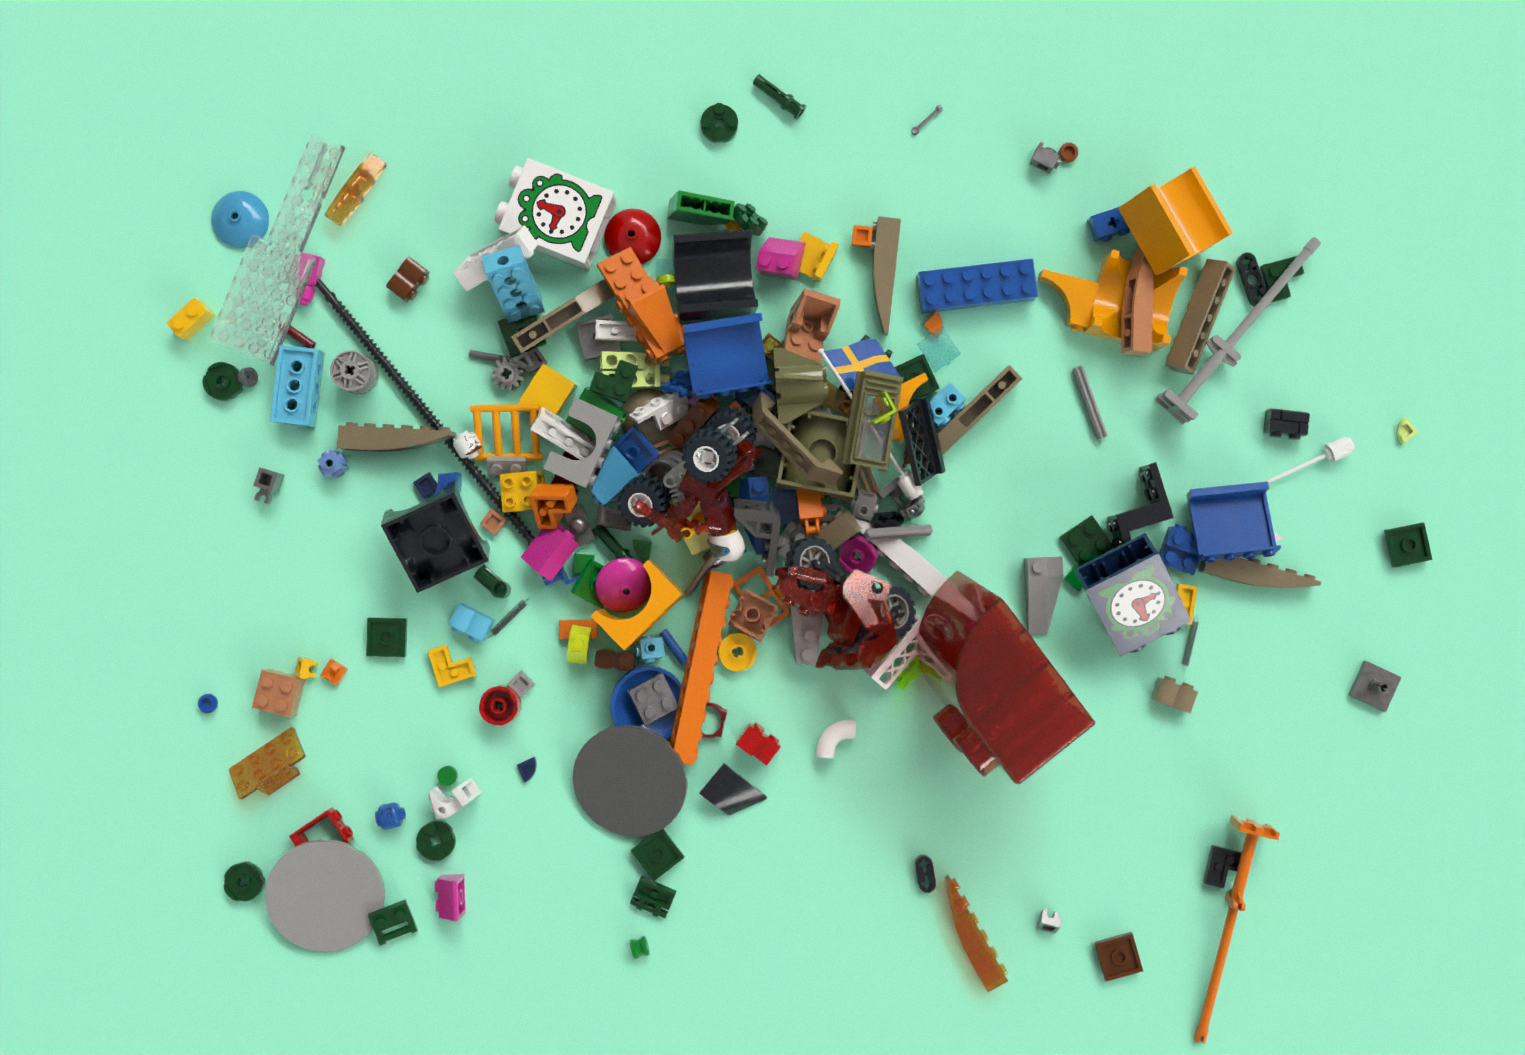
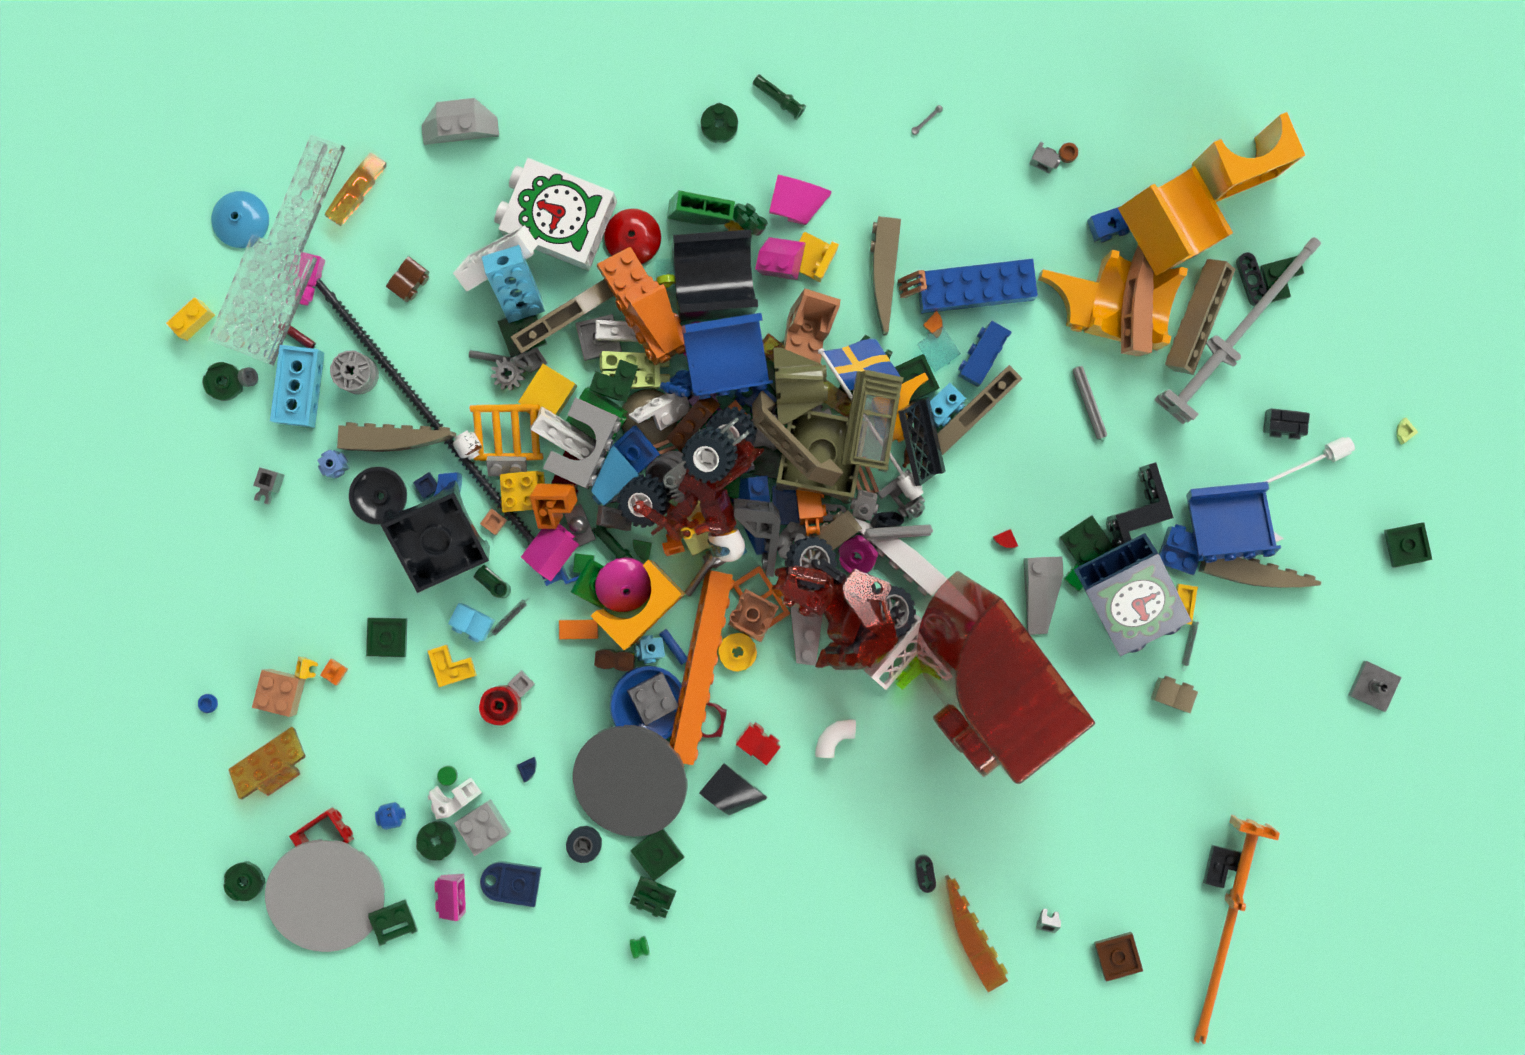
neon yellow slope [567,625,591,665] -> none
orange tile [851,225,873,247] -> none
lime bracket [869,391,897,425] -> none
none -> black dish [349,467,407,525]
none -> light grey wedge [422,98,499,145]
none -> light grey brick [454,799,511,856]
none -> dark blue tile [480,861,542,907]
none -> black wheel [566,826,602,863]
none -> orange tile [662,532,685,556]
none -> dark pink slope [769,175,832,225]
none -> nougat tile [898,270,927,298]
none -> blue wedge [958,321,1012,387]
none -> red tile [993,529,1018,548]
none -> light orange piece [1192,112,1306,202]

